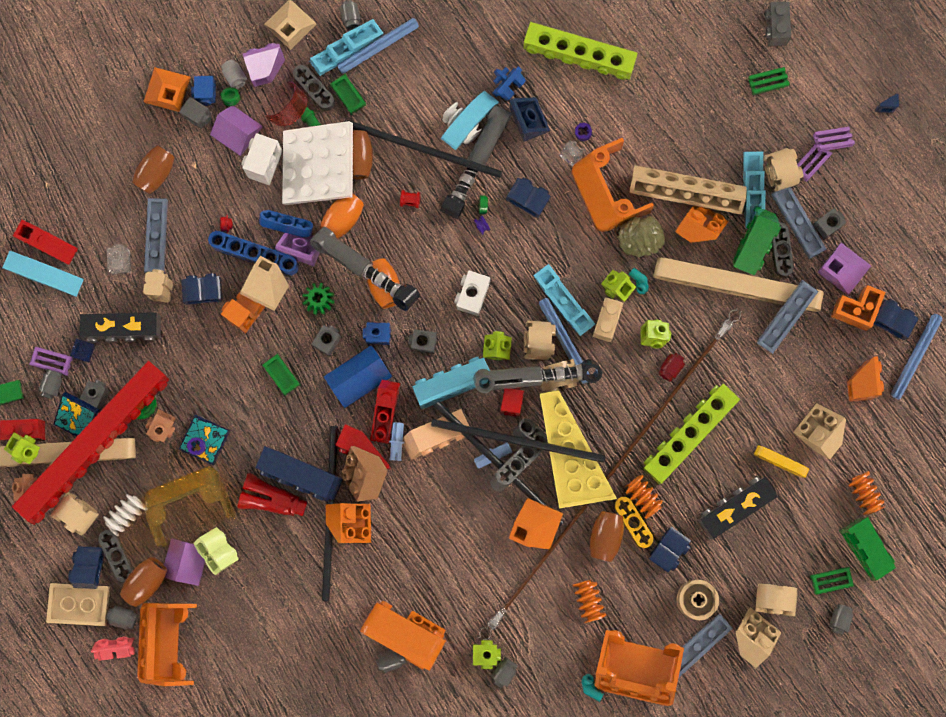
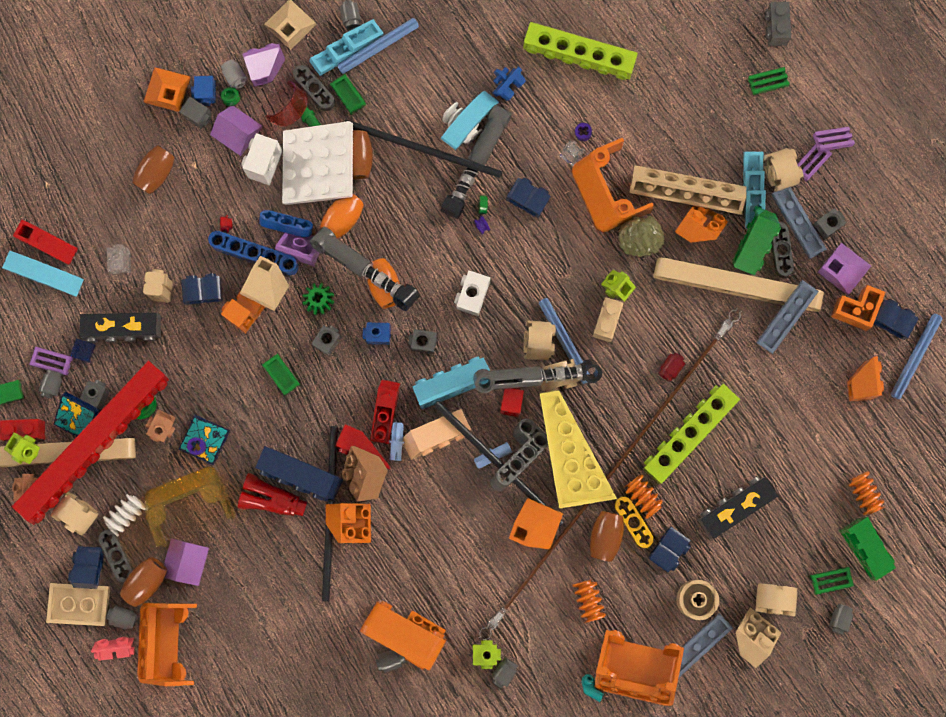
sand blue tile [144,198,168,273] -> none
yellowish green brick [194,527,238,575] -> none
blue slope [324,345,392,408] -> none
red bush [400,190,421,209] -> none
black piece [431,419,605,463] -> none
lime brick [483,331,512,361] -> none
dark blue slope [509,97,550,142] -> none
medium azure slope [534,264,595,336] -> none
teal arm [629,268,649,294] -> none
lime brick [640,320,671,349] -> none
yellow beam [754,445,809,478] -> none
tan slope [793,403,846,459] -> none
dark blue slope [875,93,899,113] -> none

